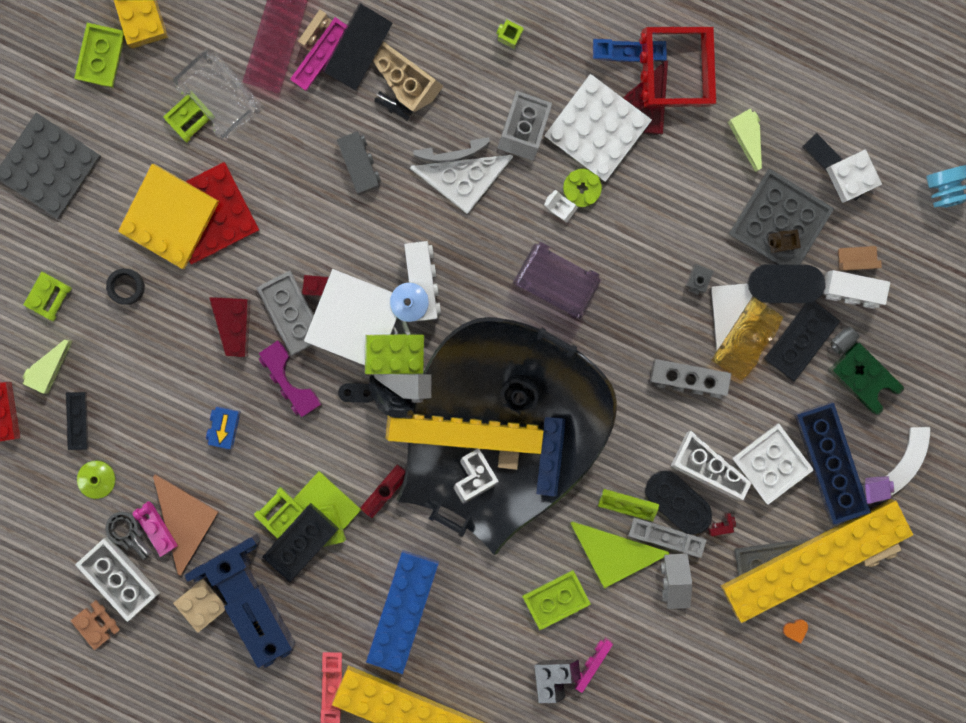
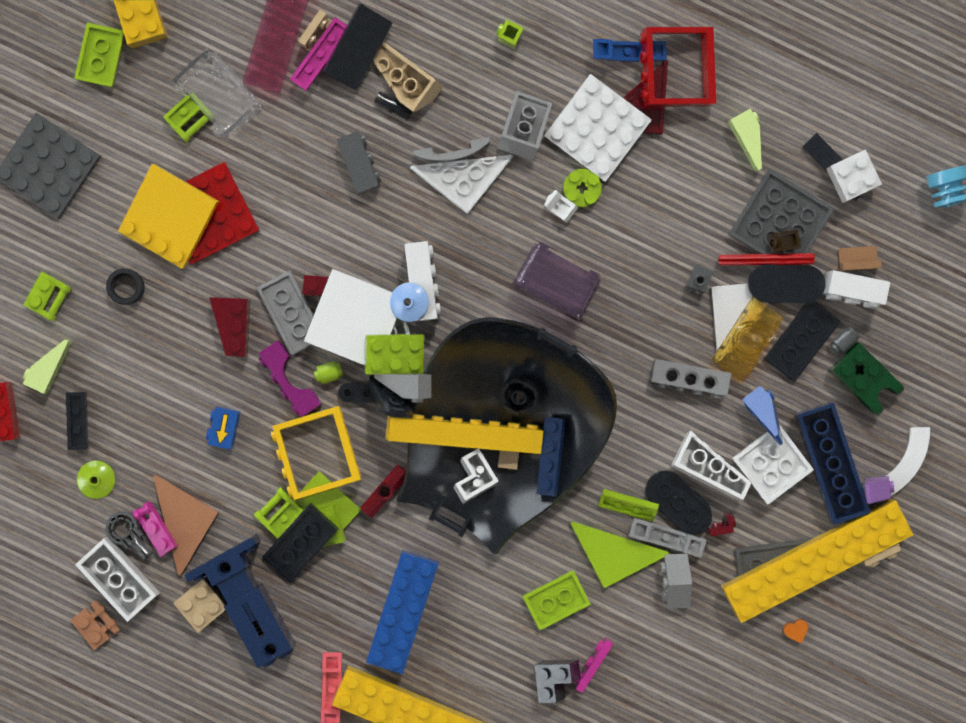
none -> yellow window [271,406,362,501]
none -> lime brick [314,361,343,385]
none -> red axle [718,253,815,266]
none -> slope [742,386,783,445]

